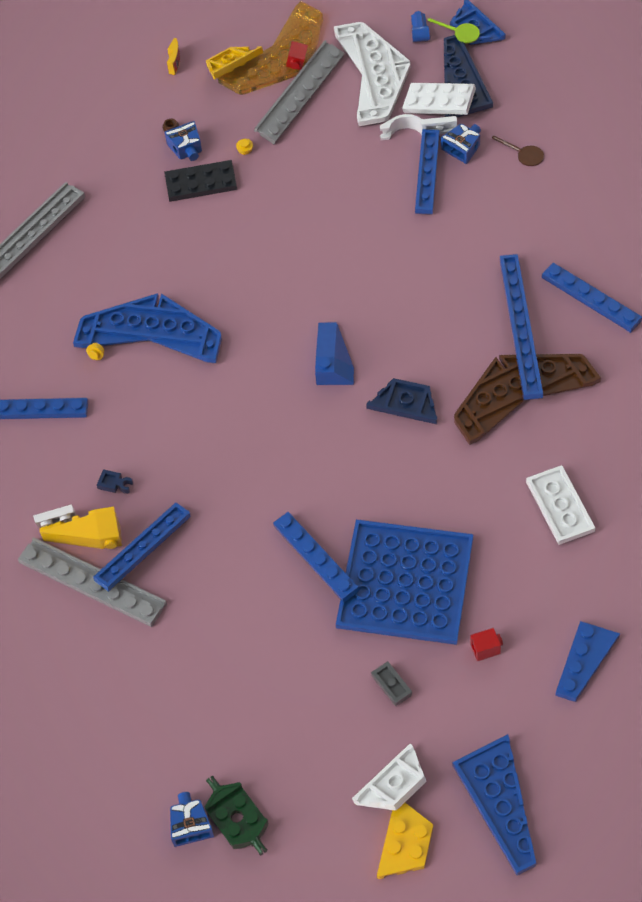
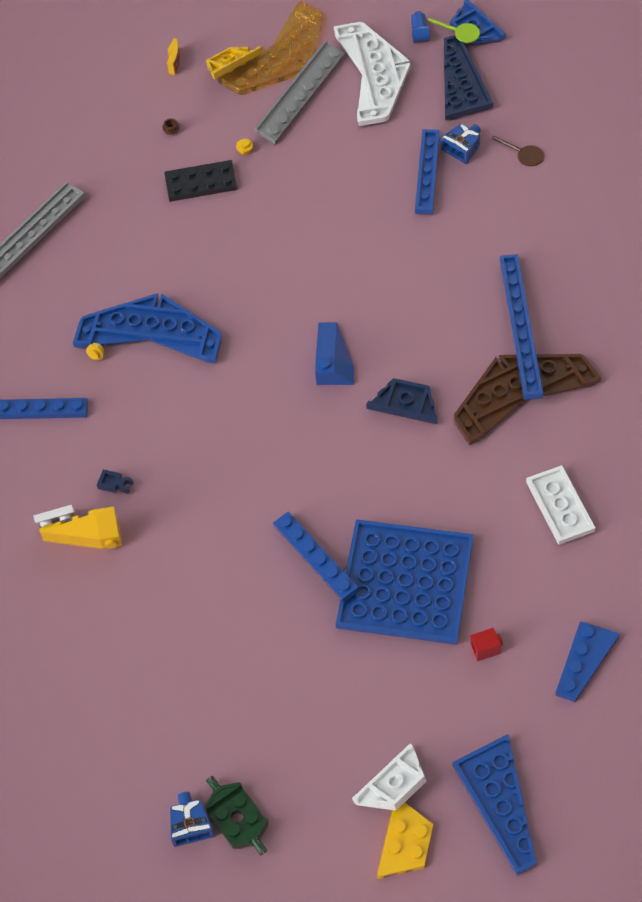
light grey plate [18,537,167,627] -> none
blue plate [93,502,191,592] -> none
blue torso [164,121,202,161] -> none
red brick [286,41,308,70] -> none
dark grey plate [371,661,412,706] -> none
white piece [380,114,457,140] -> none
white plate [402,83,476,115] -> none
blue plate [542,263,642,333] -> none

